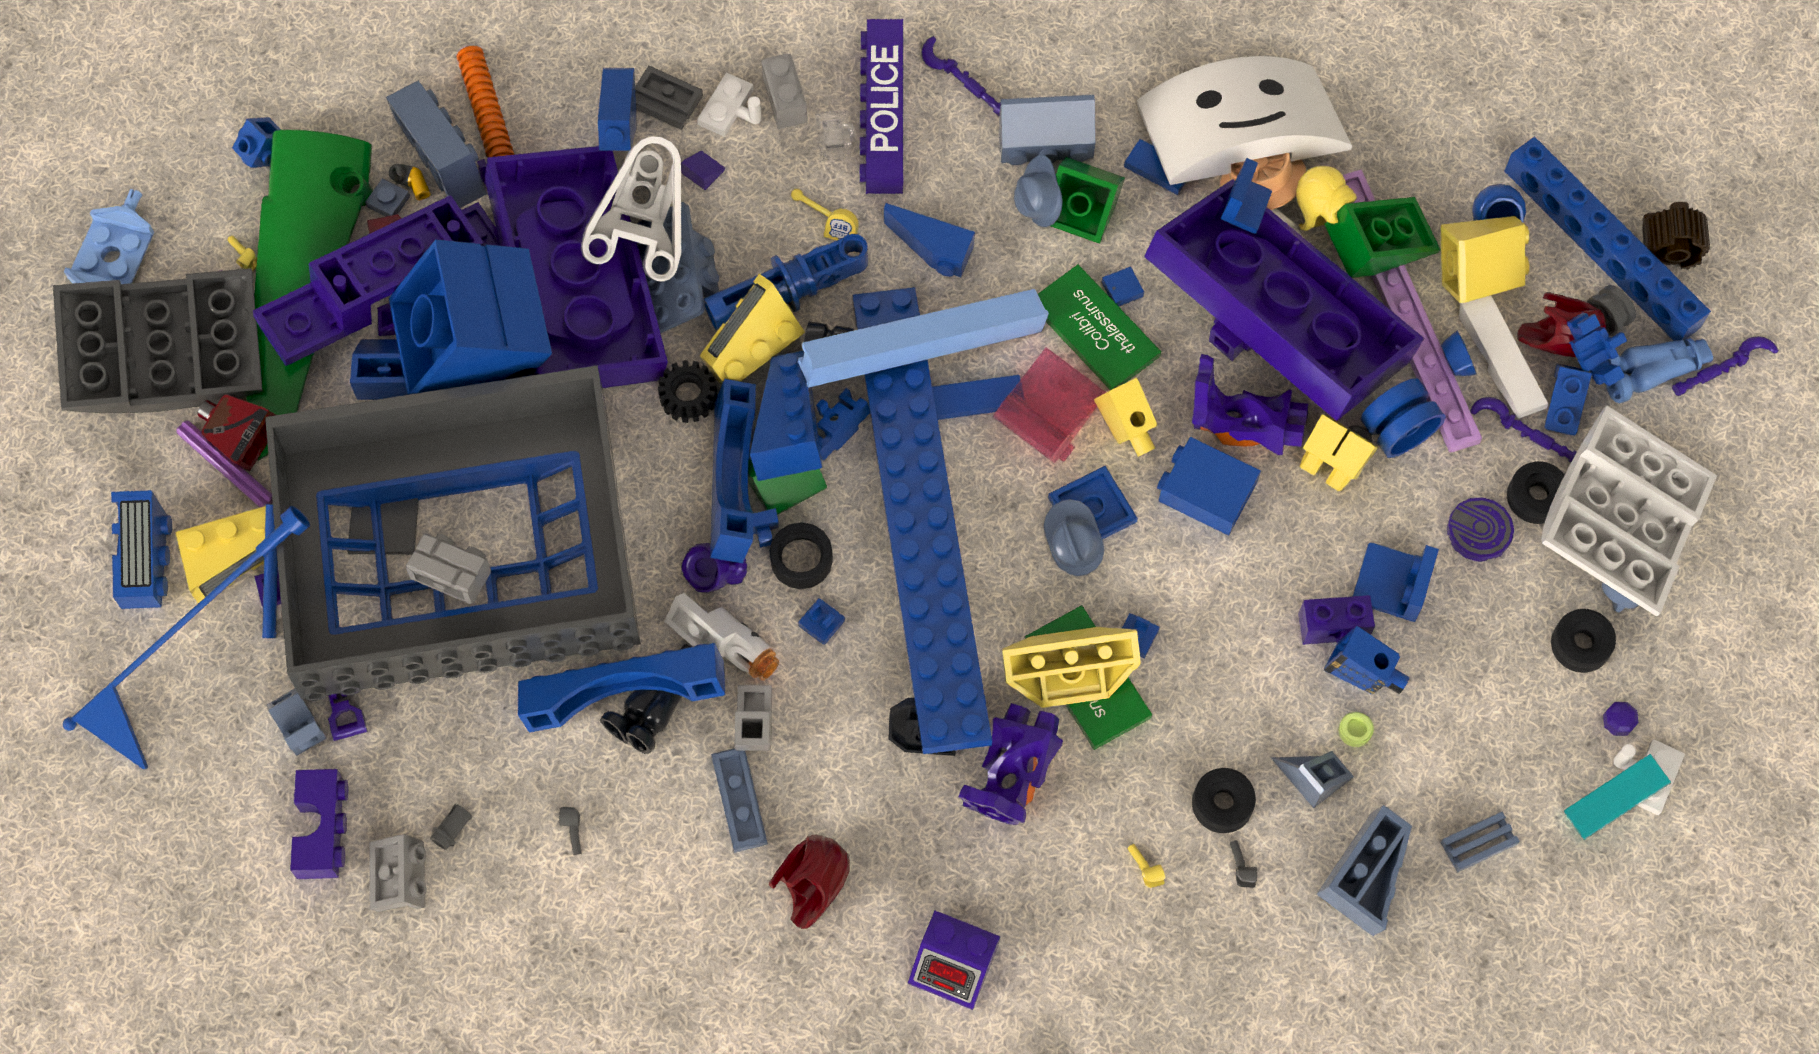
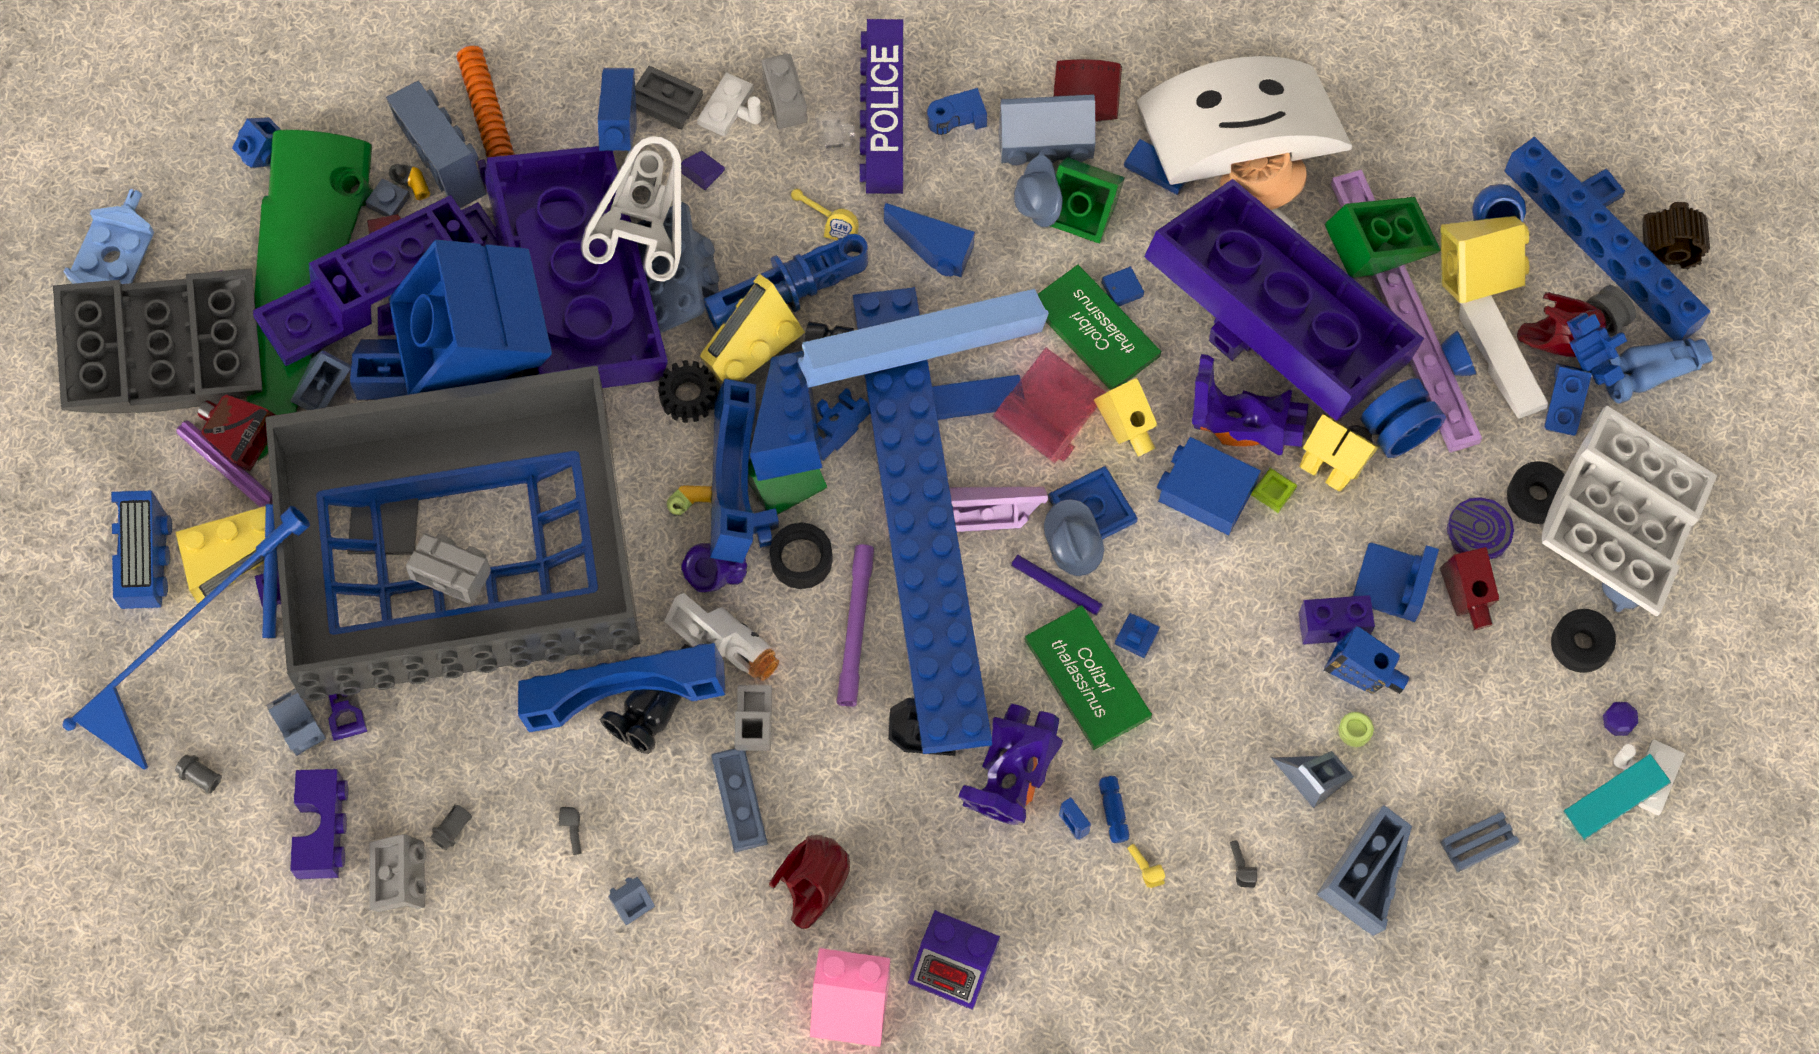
light yellow hand [227,236,257,271] -> none
blue tile [798,598,845,645] -> none
dark purple piece [921,36,1000,116] -> none
light yellow wedge [1002,627,1141,708] -> none
black tyre [1192,768,1256,833] -> none
blue panel [1221,158,1272,234] -> none
light yellow hair [1296,166,1357,231] -> none
dark purple piece [1470,397,1577,463] -> none
dark purple piece [1672,336,1779,396] -> none
none -> dark grey pin [175,754,222,794]
none -> sand blue slope [291,350,351,410]
none -> sand blue tile [608,877,655,926]
none -> arm [667,485,712,515]
none -> bright pink slope [810,948,890,1047]
none -> medium lavender piece [837,544,874,707]
none -> blue leg [927,88,987,135]
none -> lavender wedge [949,487,1048,532]
none -> dark purple bar [1011,555,1103,616]
none -> dark red slope [1053,59,1122,122]
none -> blue tile [1059,797,1091,840]
none -> blue axle [1099,776,1130,843]
none -> lime tile [1251,468,1297,513]
none -> dark red torso [1439,547,1499,630]
none -> blue plate [1582,168,1625,207]

